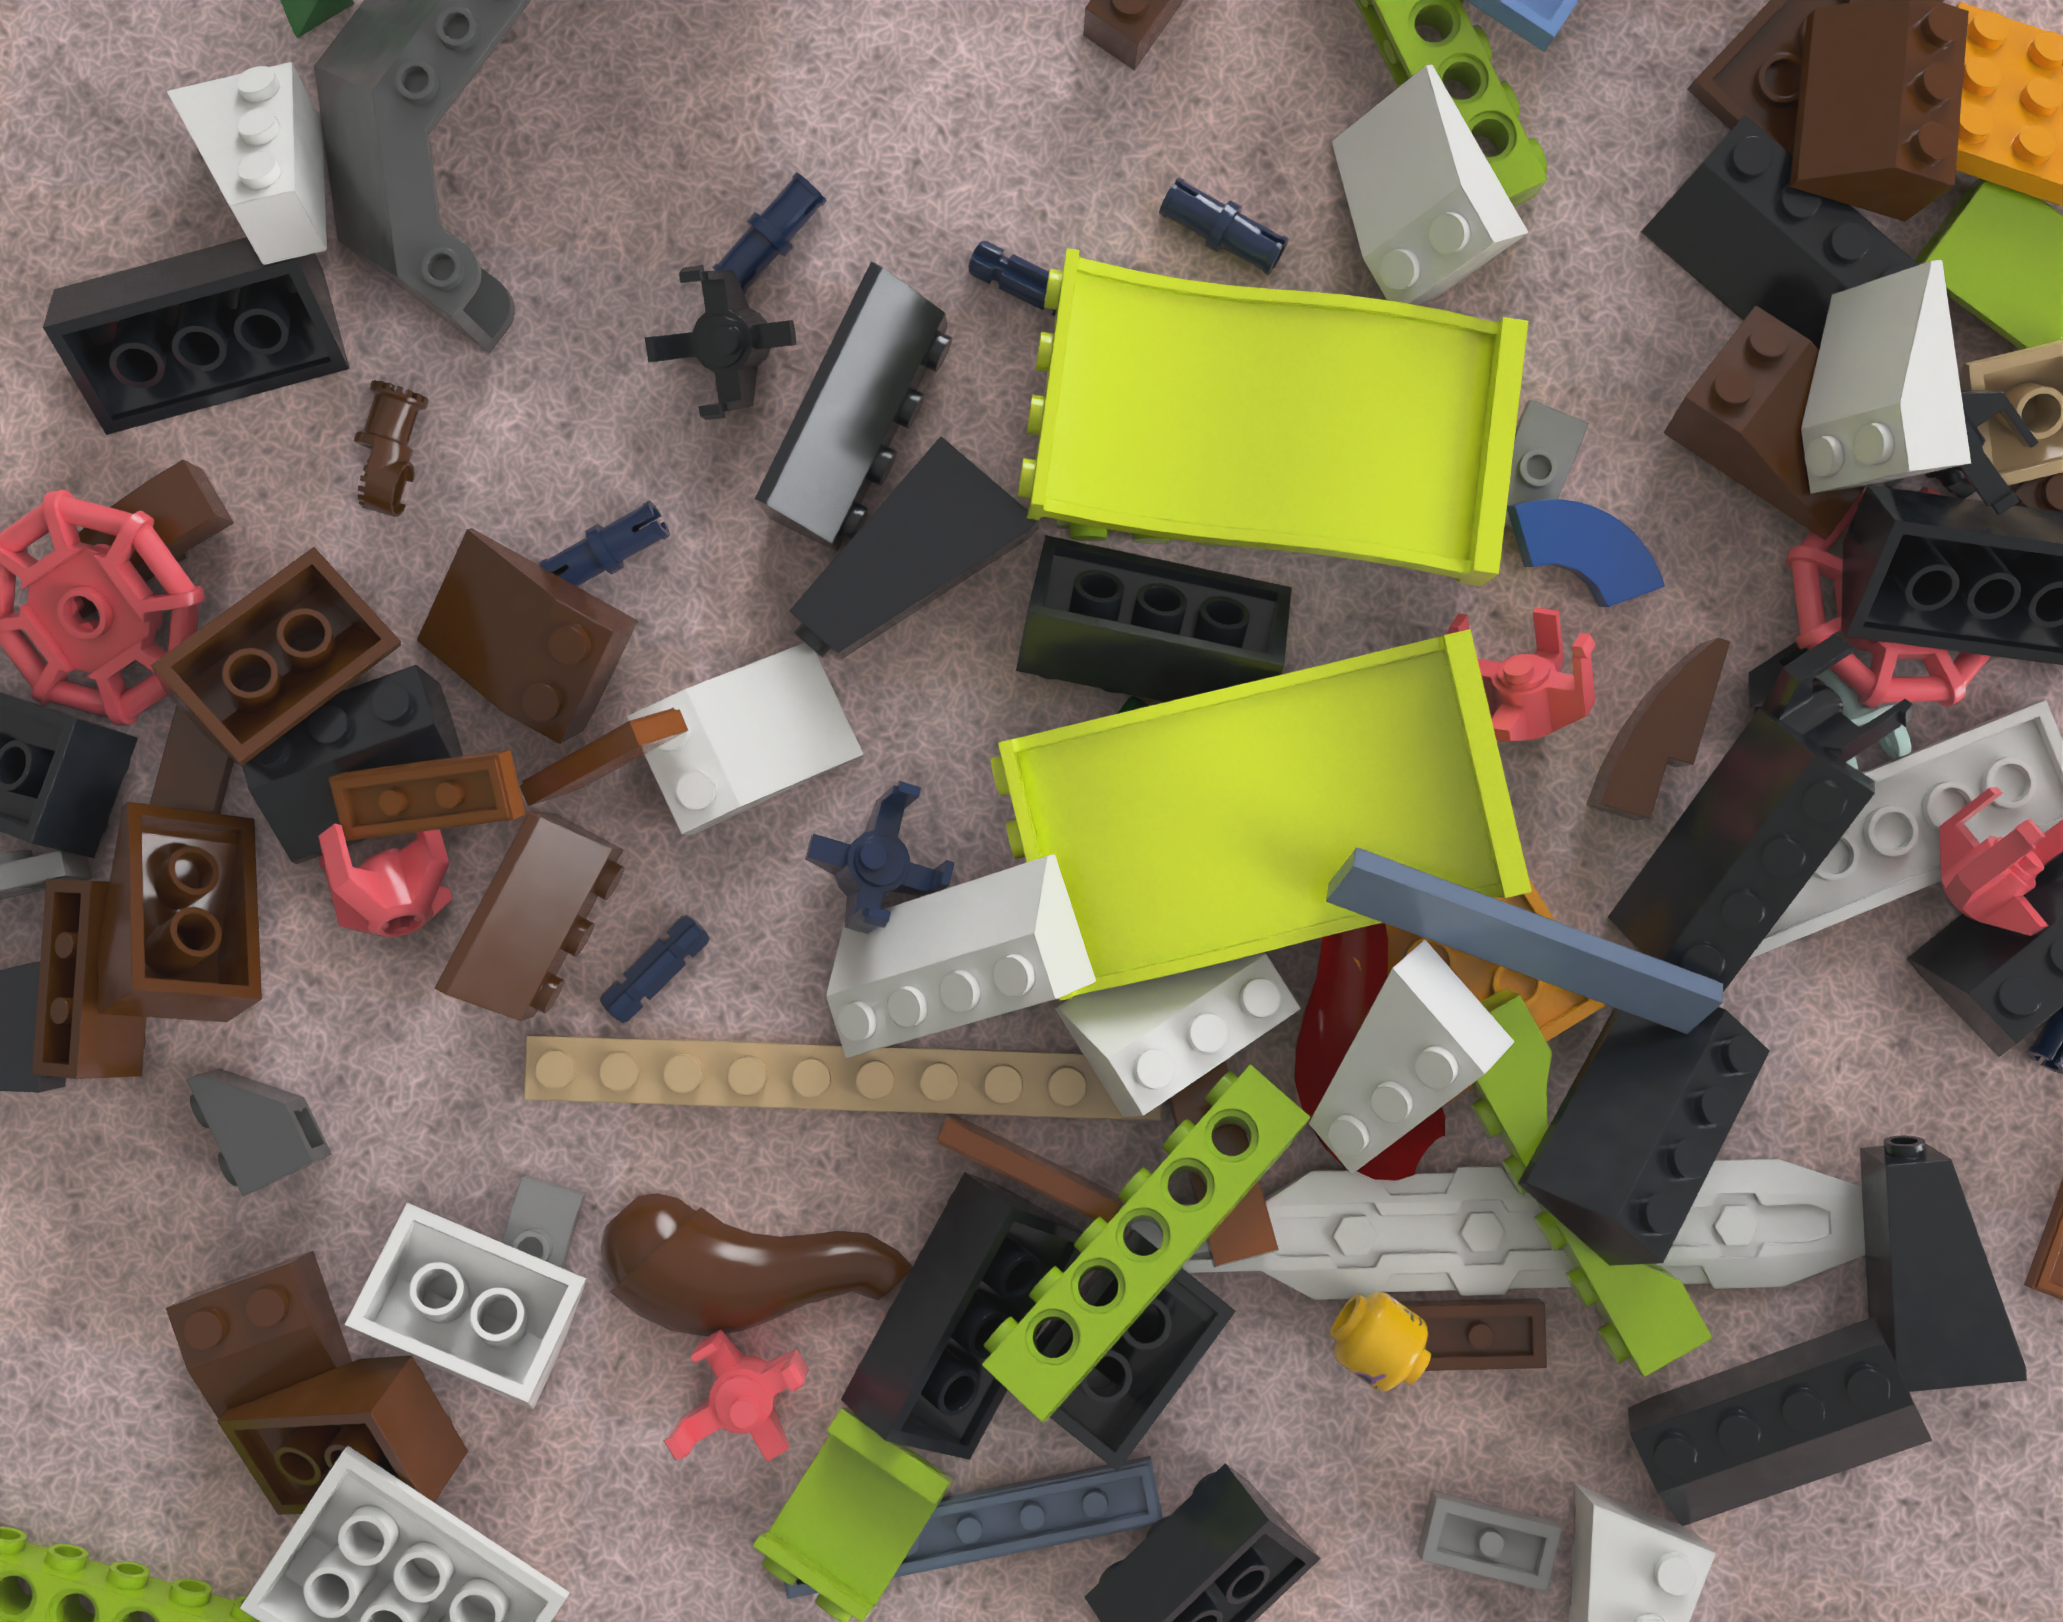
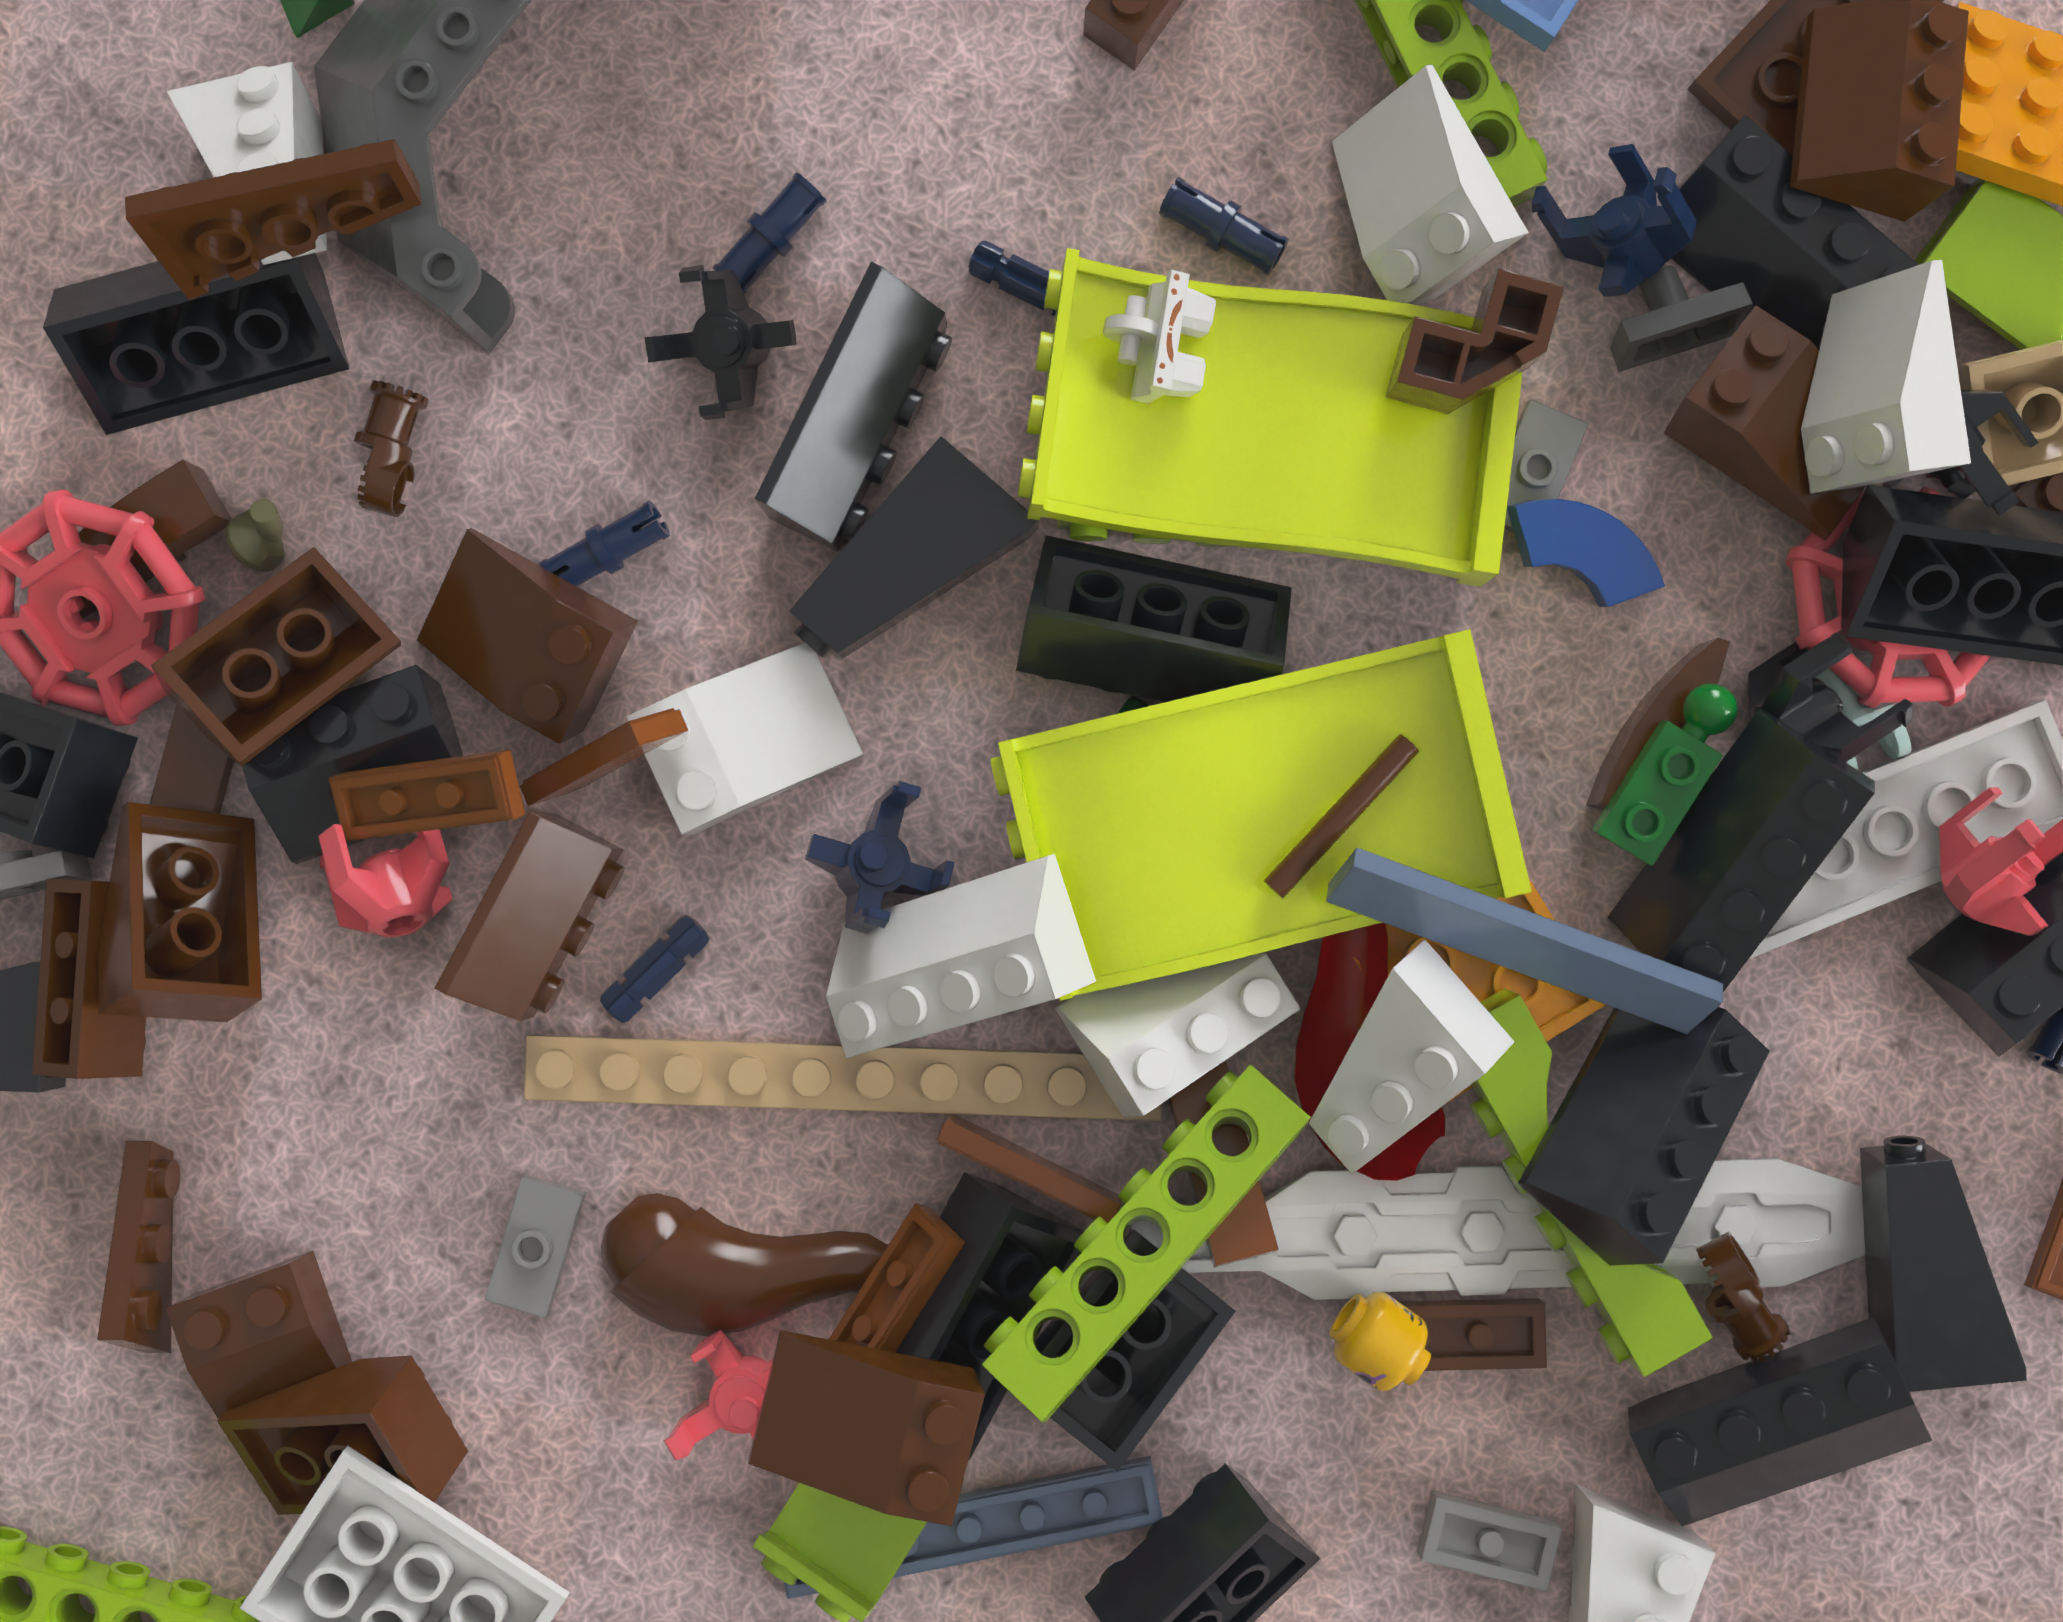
dark grey slope [186,1069,332,1196] -> none
white slope [345,1203,587,1409] -> none
coral piece [1447,607,1596,742] -> none
none -> reddish brown wing [97,1141,180,1353]
none -> reddish brown wing [125,139,421,300]
none -> olive plate [225,499,285,572]
none -> reddish brown slope [748,1330,985,1526]
none -> dark orange tile [829,1203,965,1353]
none -> white hips [1103,269,1216,404]
none -> reddish brown bar [1264,734,1419,899]
none -> reddish brown brick [1385,268,1564,414]
none -> dark blue piece [1531,144,1697,297]
none -> green plate [1591,683,1737,866]
none -> dark grey tile [1610,266,1753,372]
none -> reddish brown connector [1696,1231,1791,1362]

